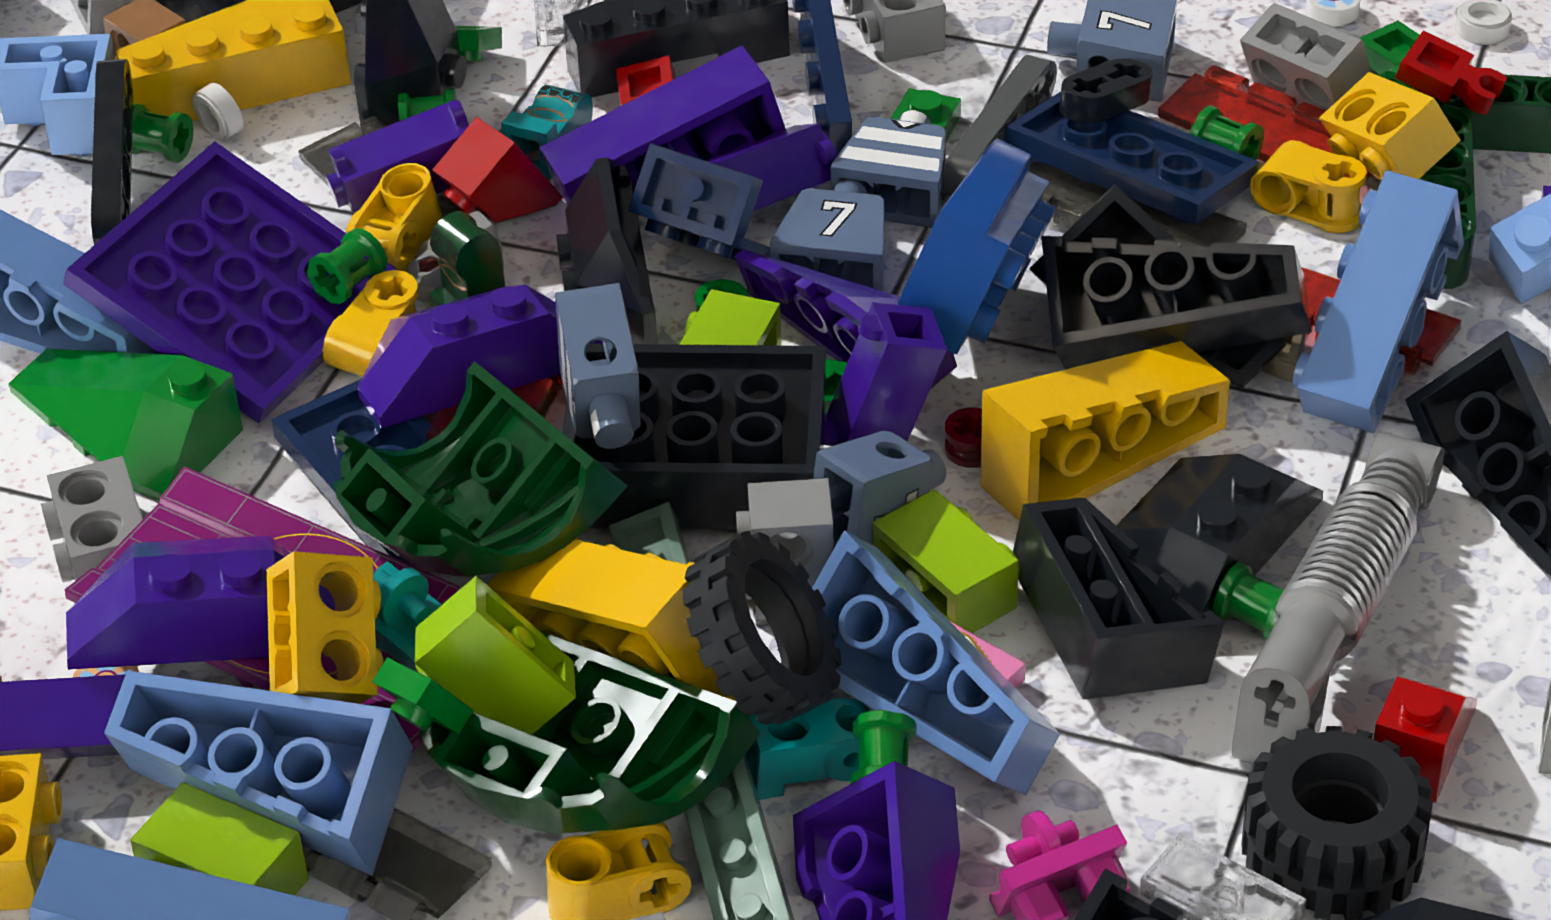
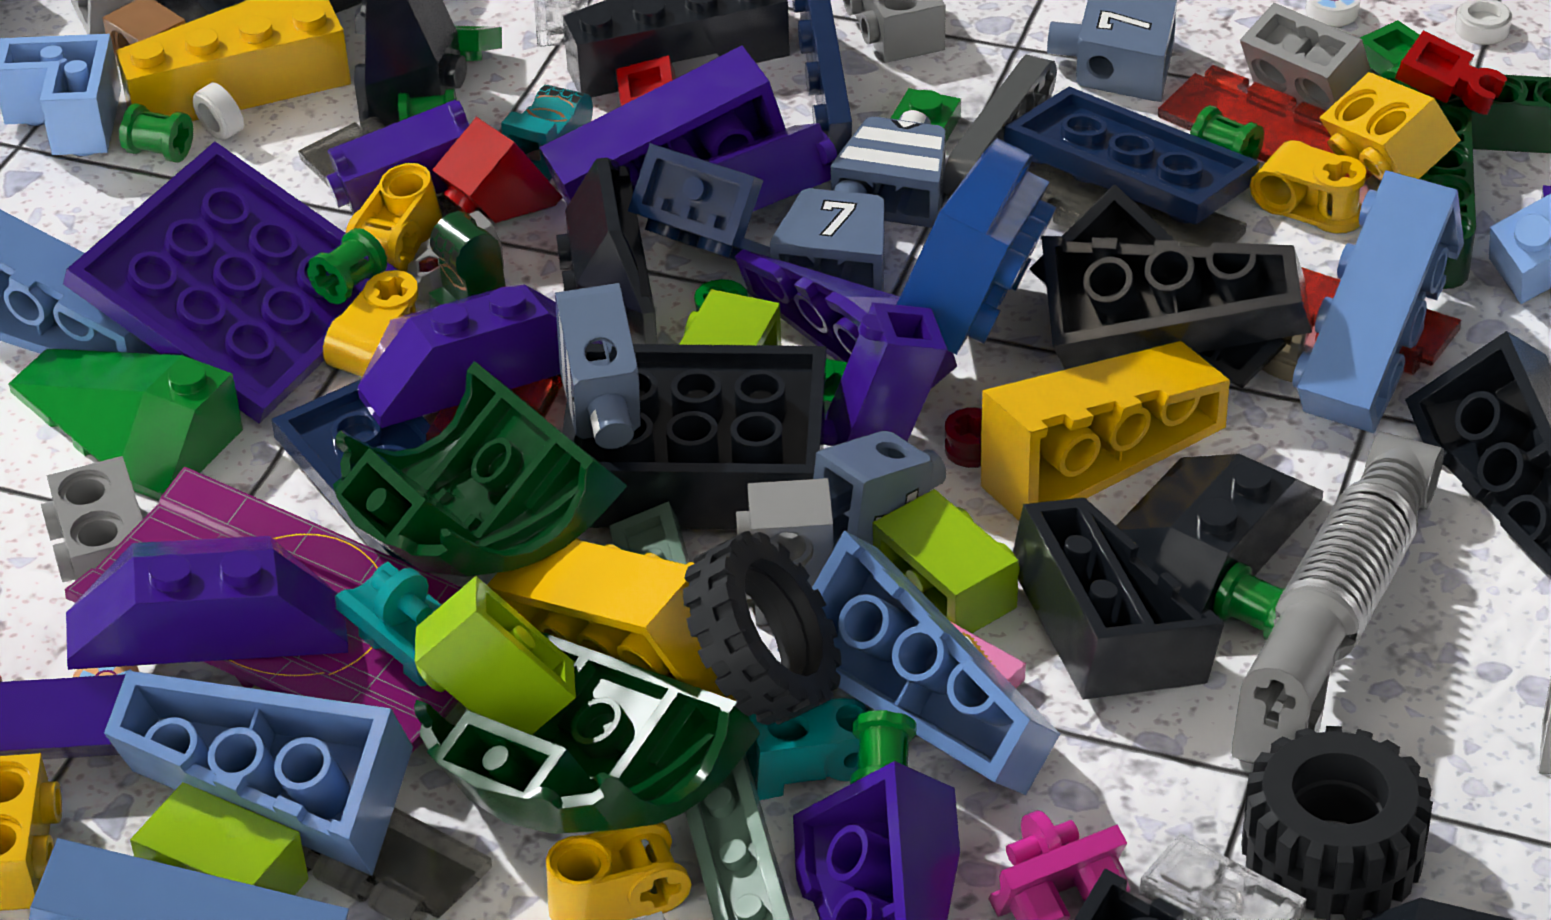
black beam [91,59,133,245] -> none
yellow brick [267,551,383,704] -> none
green plate [372,658,474,734] -> none
black beam [1059,59,1153,123] -> none
red slope [1373,676,1478,803] -> none

